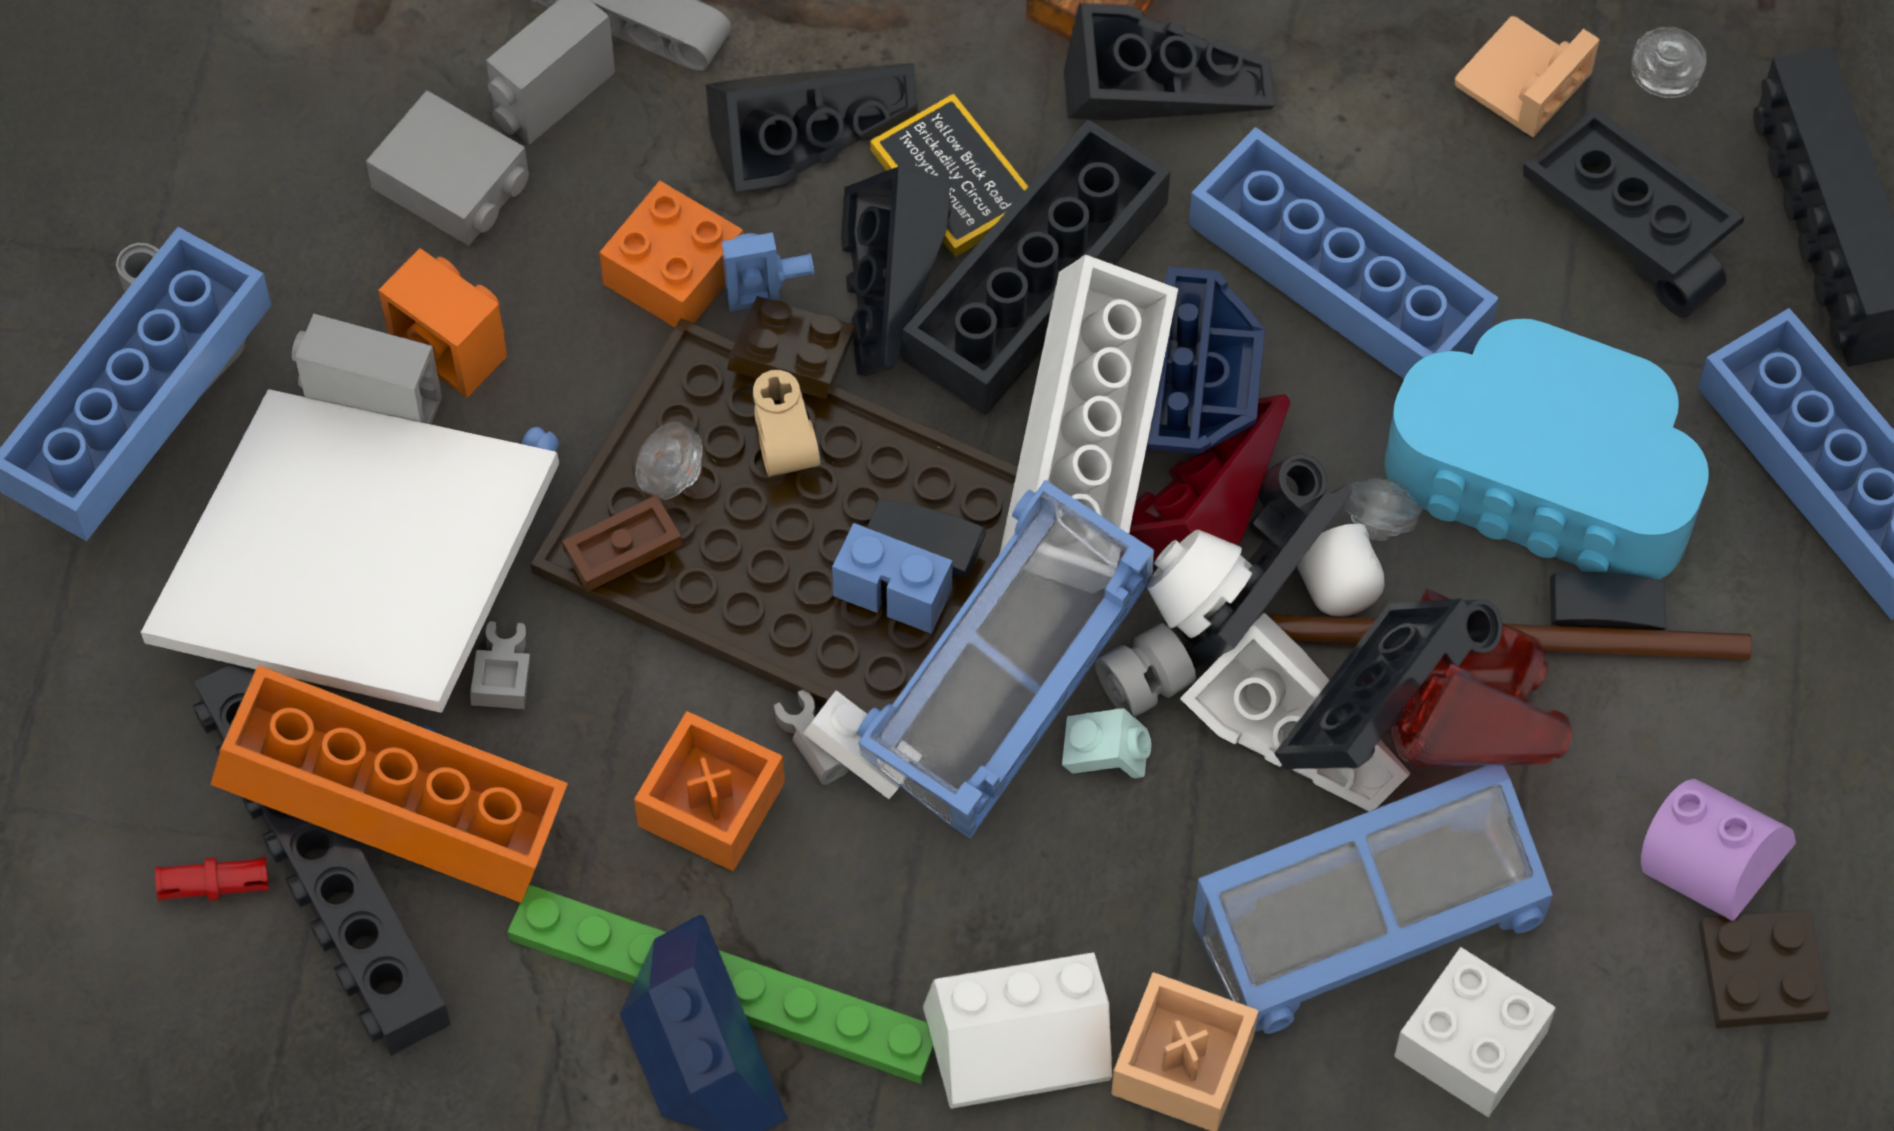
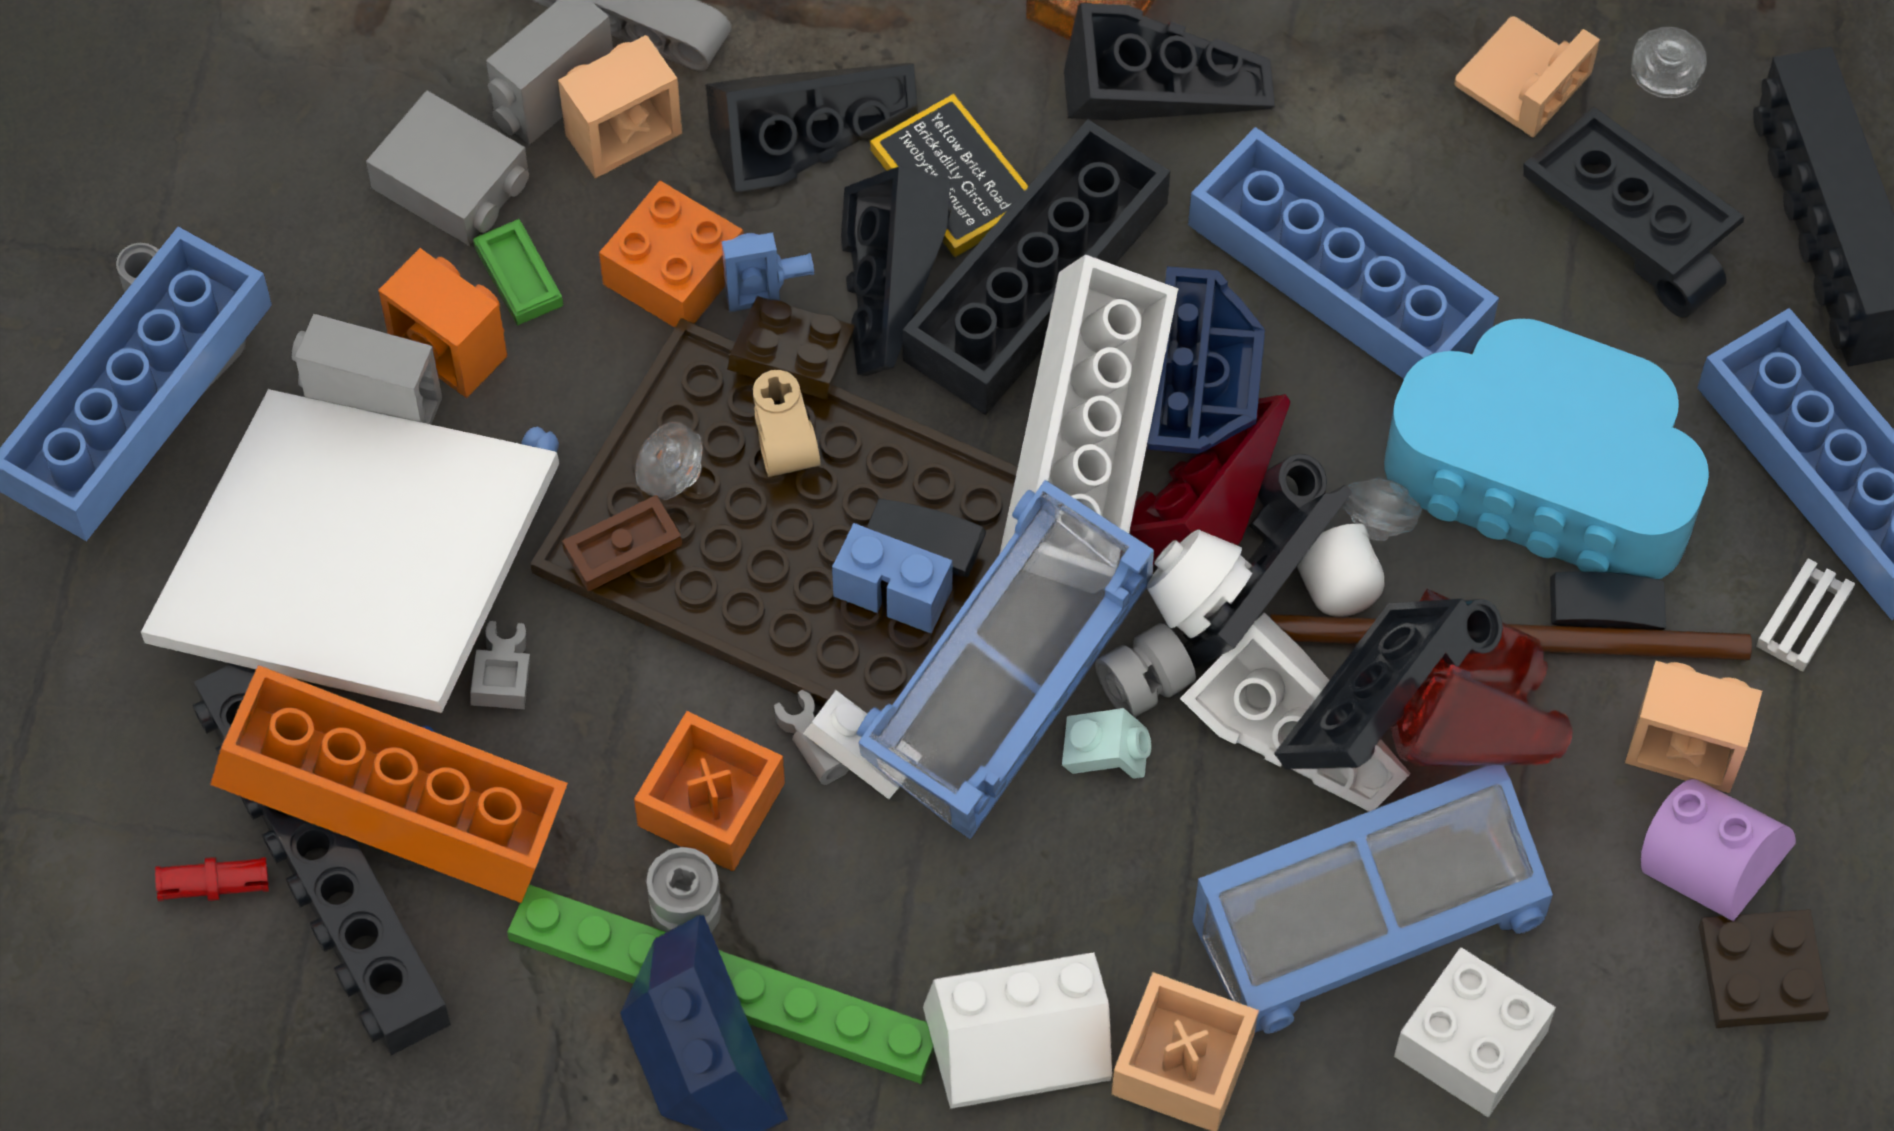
none -> bright green tile [473,219,564,326]
none -> light nougat brick [558,35,682,178]
none -> light grey wheel [646,847,722,933]
none -> light nougat brick [1625,661,1762,793]
none -> white tile [1756,558,1855,672]

